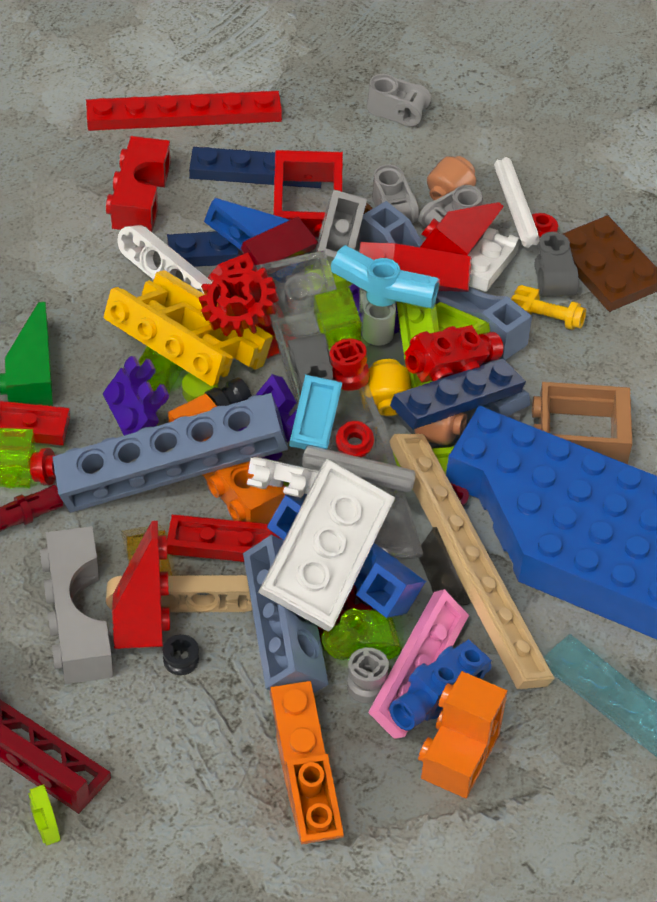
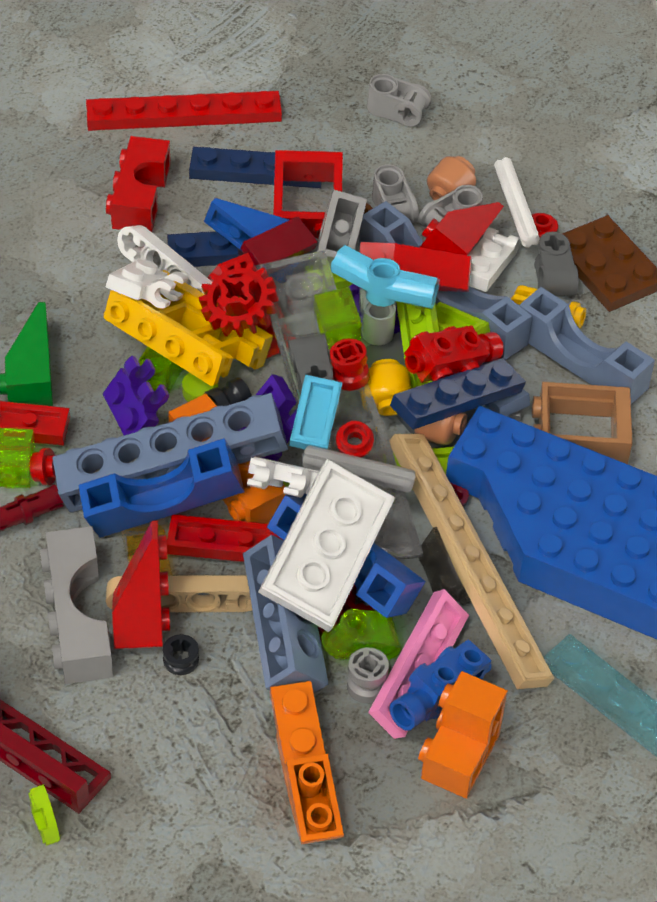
none -> blue arch [78,438,245,538]
none -> white plate [105,259,188,308]
none -> sand blue arch [519,287,655,404]

